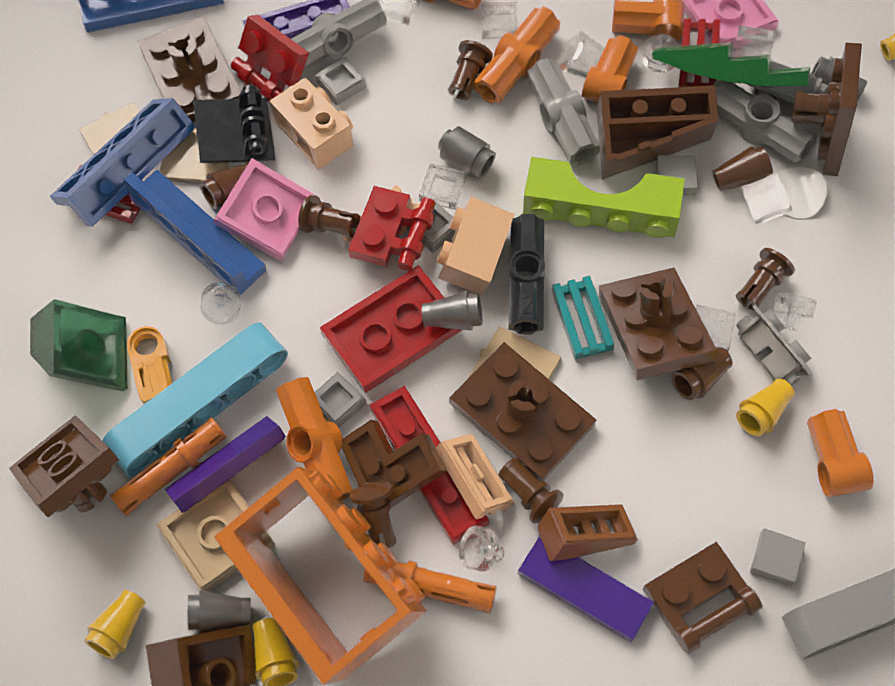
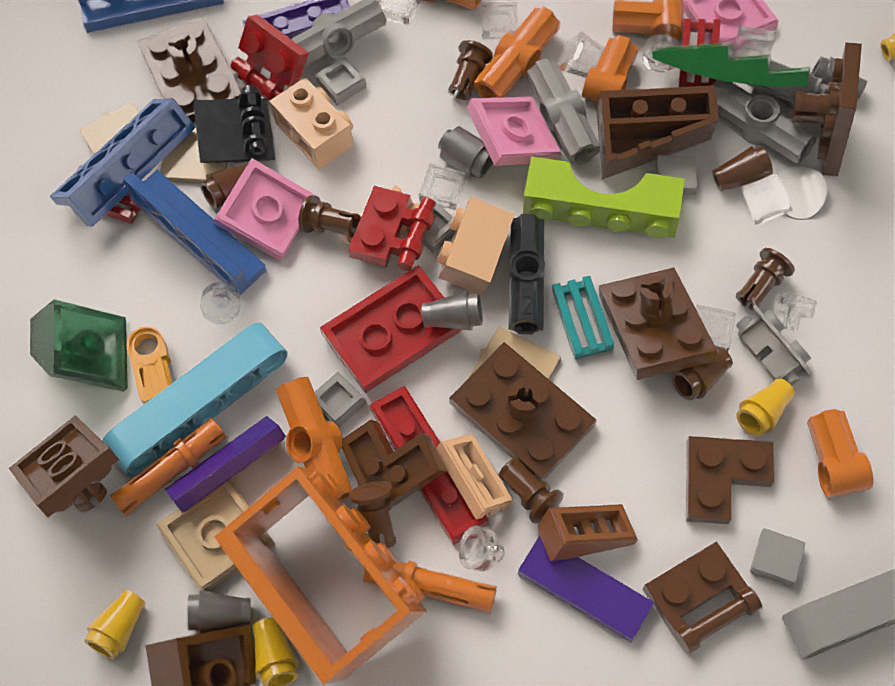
none -> bright pink tile [466,97,562,166]
none -> reddish brown plate [686,436,774,524]

